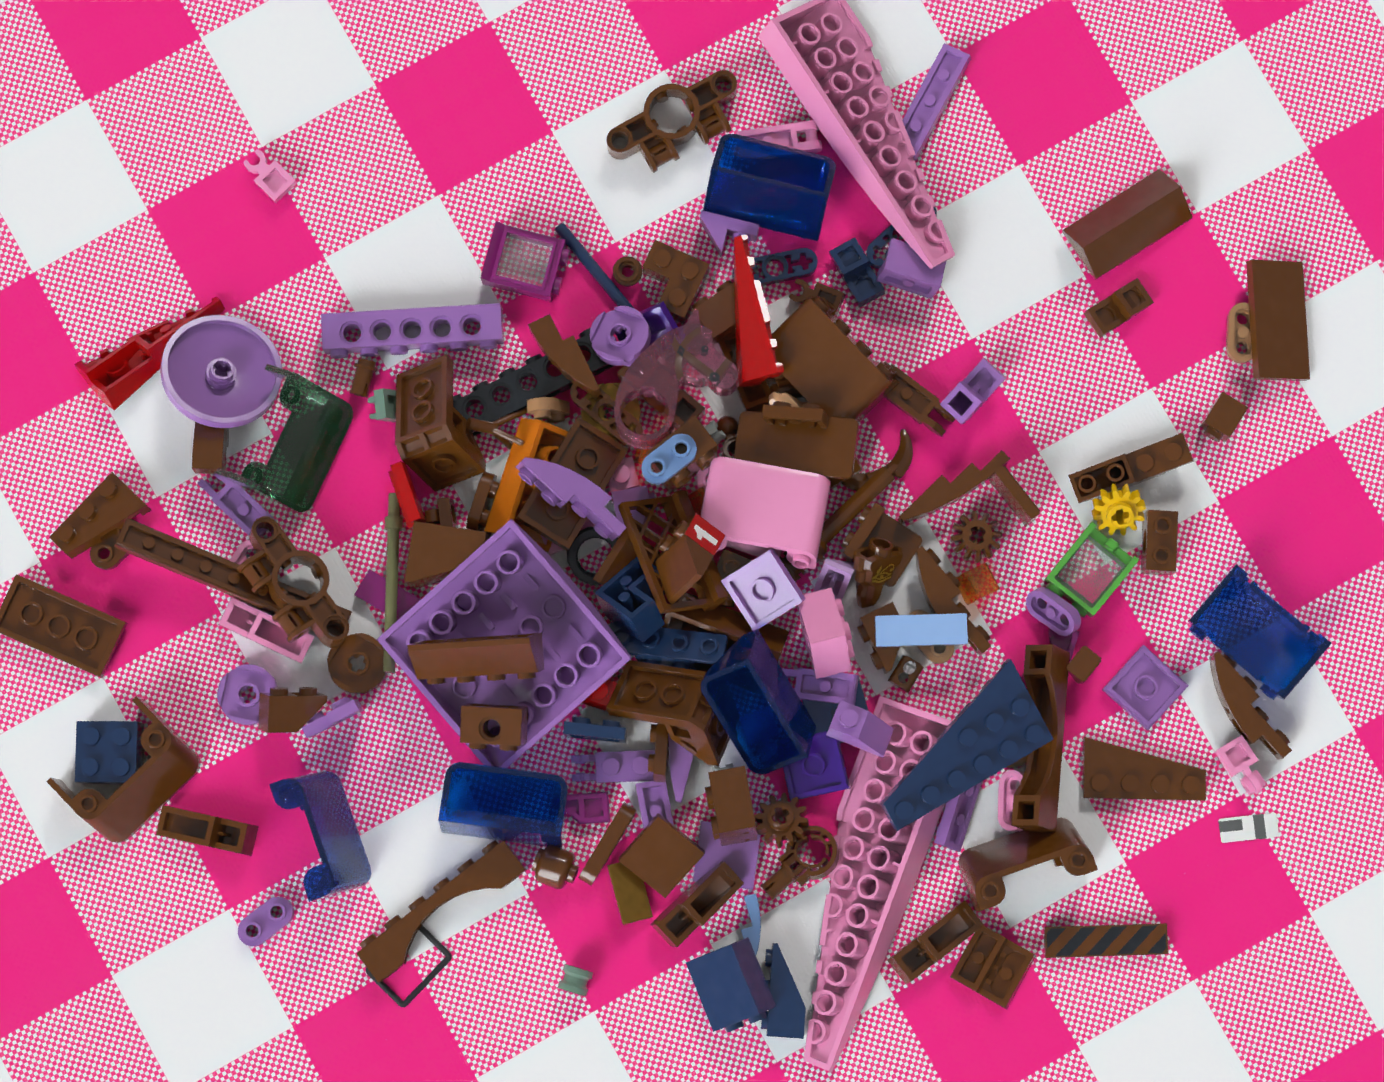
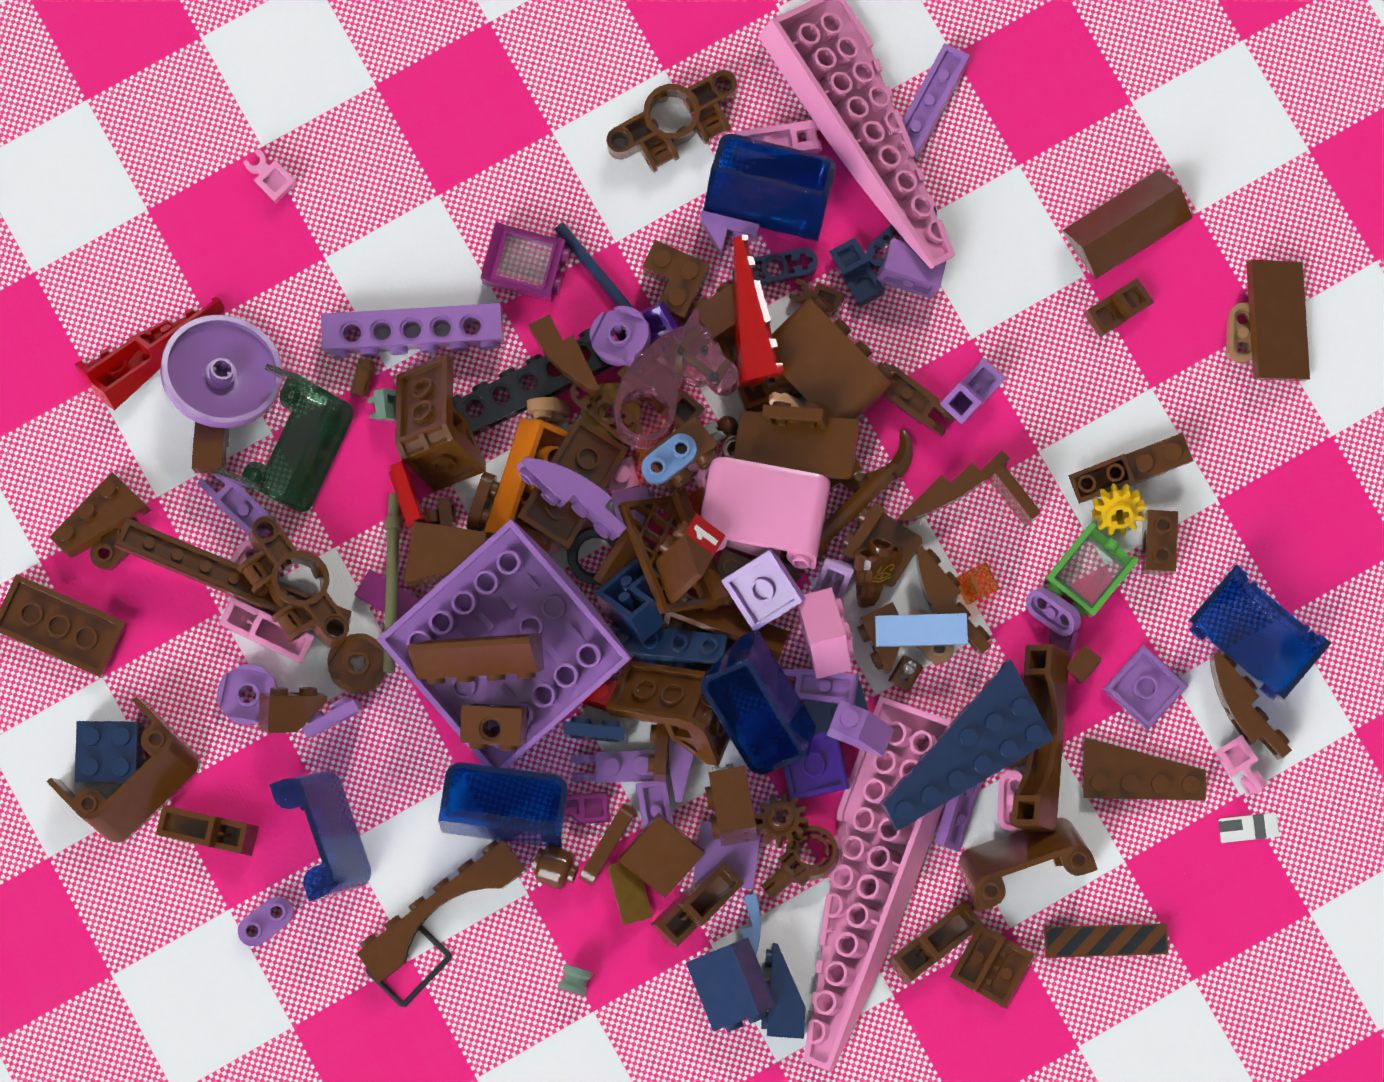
reddish brown plant [466,407,527,449] -> none
reddish brown plate [613,256,643,286] -> none
reddish brown gear [950,511,1002,563] -> none
reddish brown brick [1199,392,1248,442] -> none

